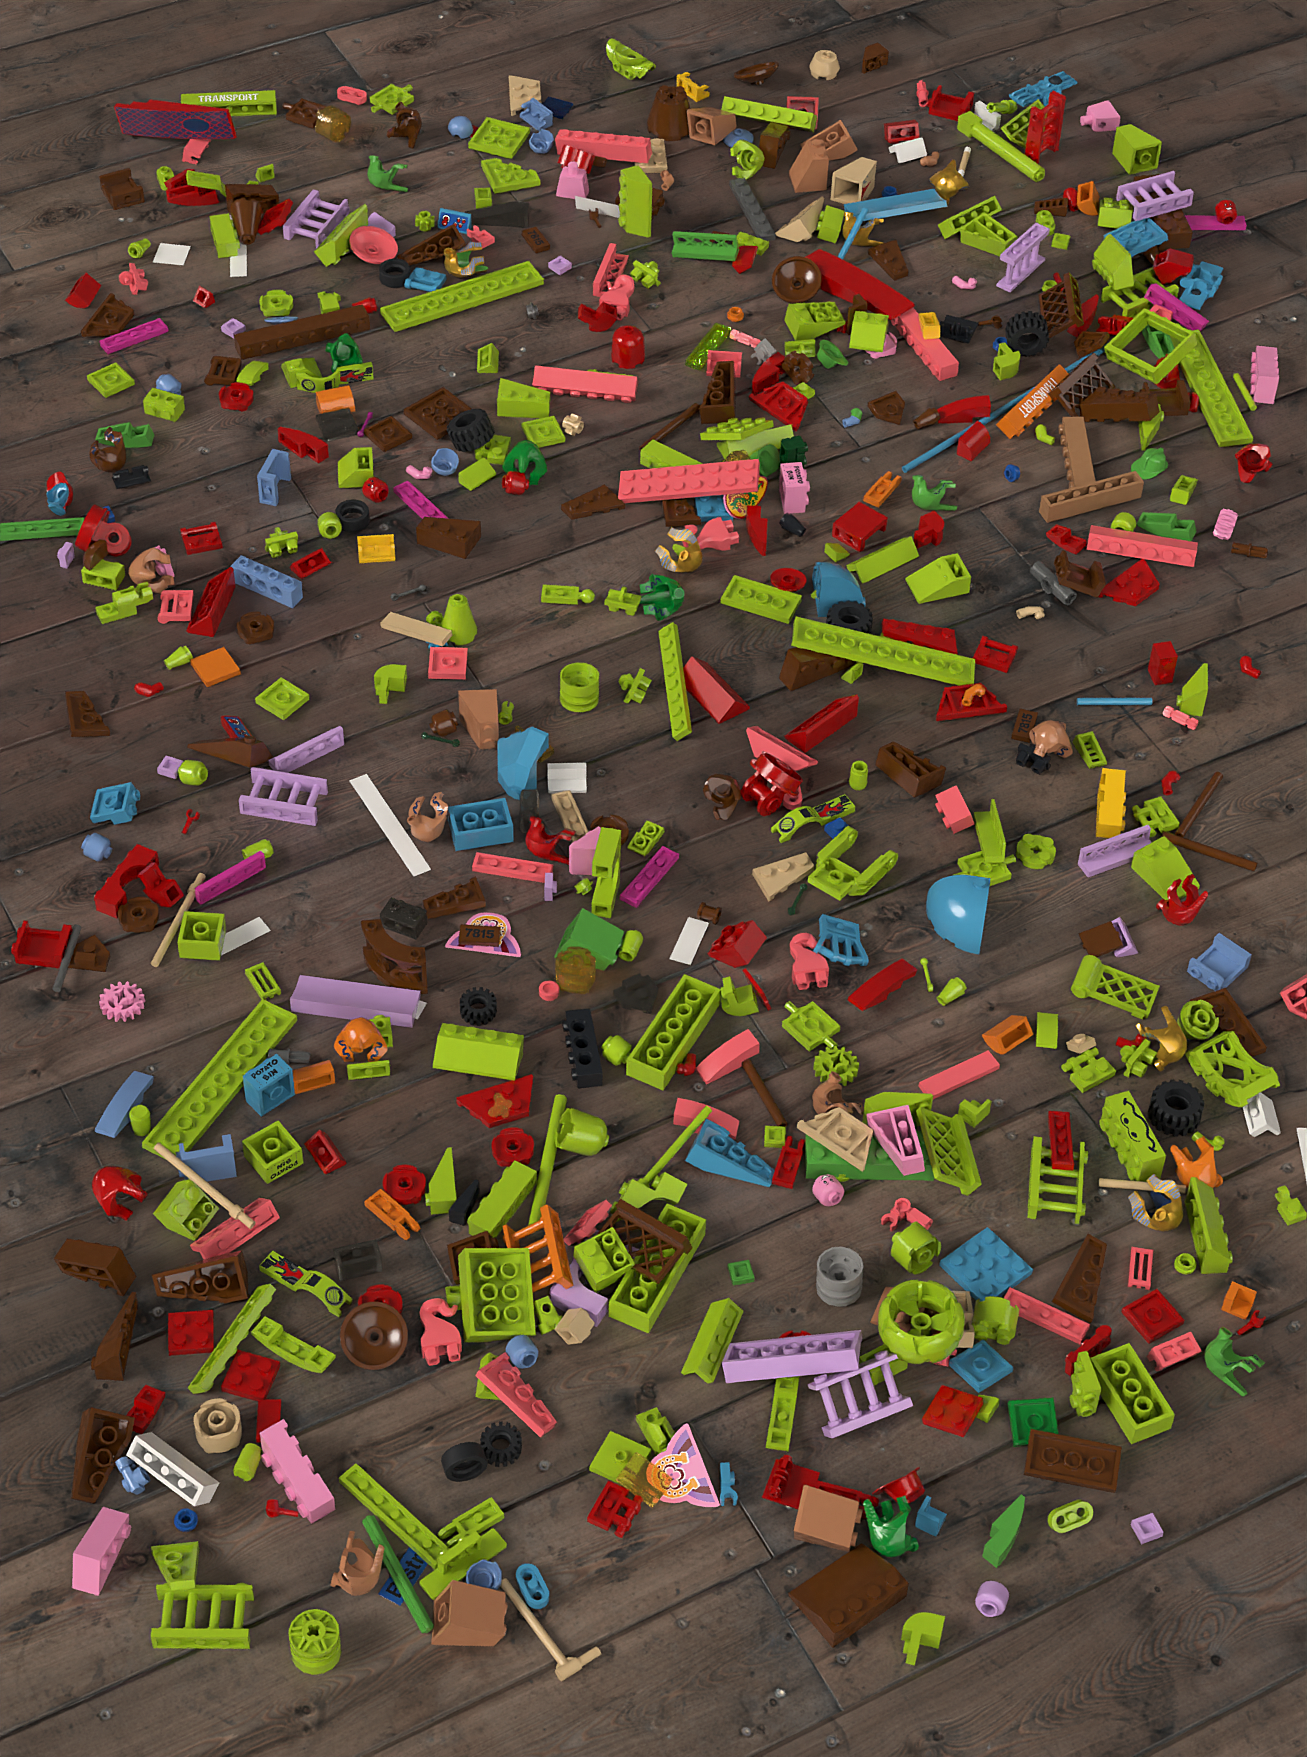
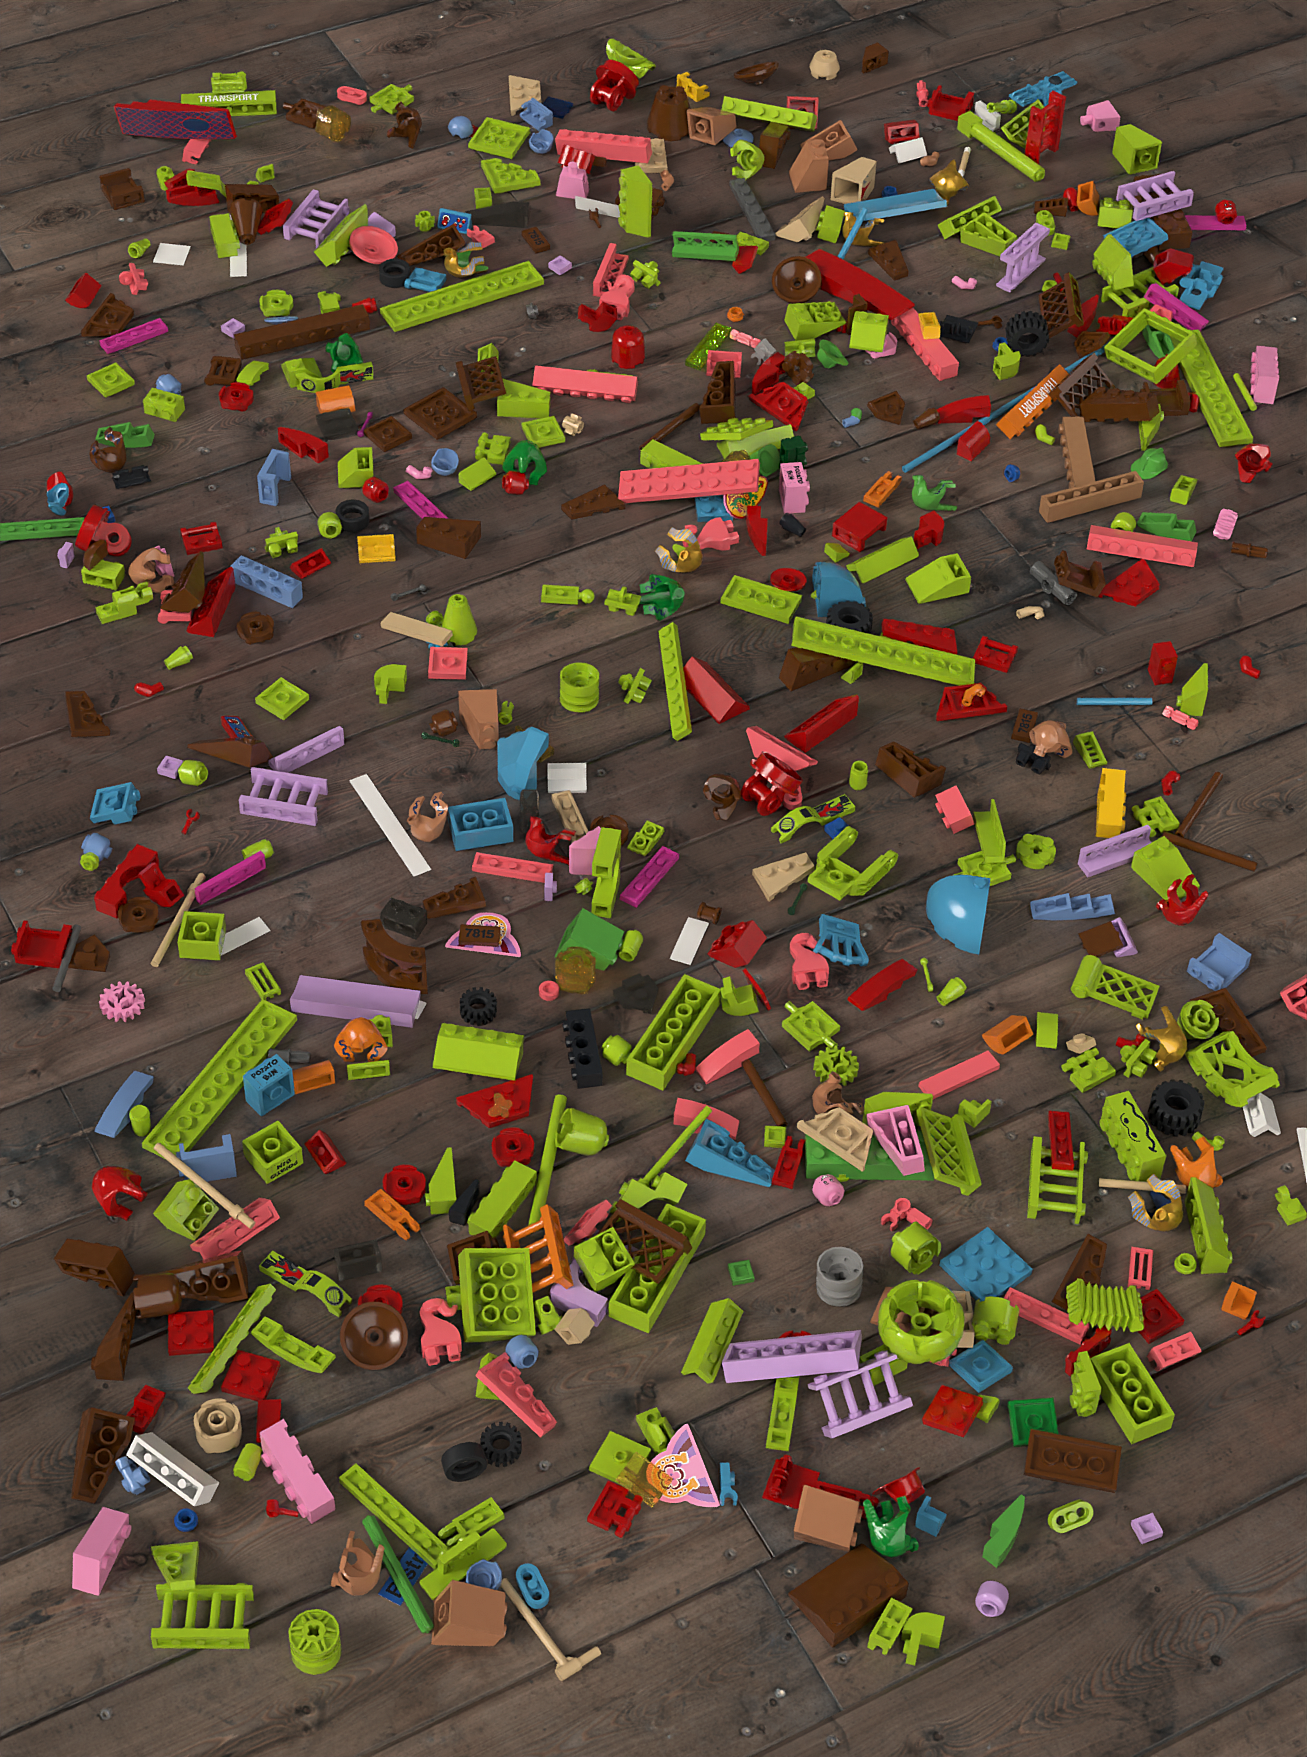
orange tile [190,647,241,687] -> none
red slope [193,286,215,308] -> none
bright green piece [367,155,408,192] -> none
black tyre [446,409,495,452] -> none
reddish brown wing [661,498,701,527] -> none
red slope [1046,524,1087,554] -> none
bright green piece [1204,1327,1265,1397] -> none
none -> lime plate [80,852,99,871]
none -> reddish brown cylinder [133,1272,186,1319]
none -> reddish brown wedge [160,551,205,613]
none -> lime piece [211,71,247,94]
none -> reddish brown fence [456,356,506,411]
none -> red piece [590,59,639,111]
none -> lime hinge [867,1598,912,1655]
none -> medium blue slope [1030,893,1115,920]
none -> lime piece [1066,1278,1144,1332]

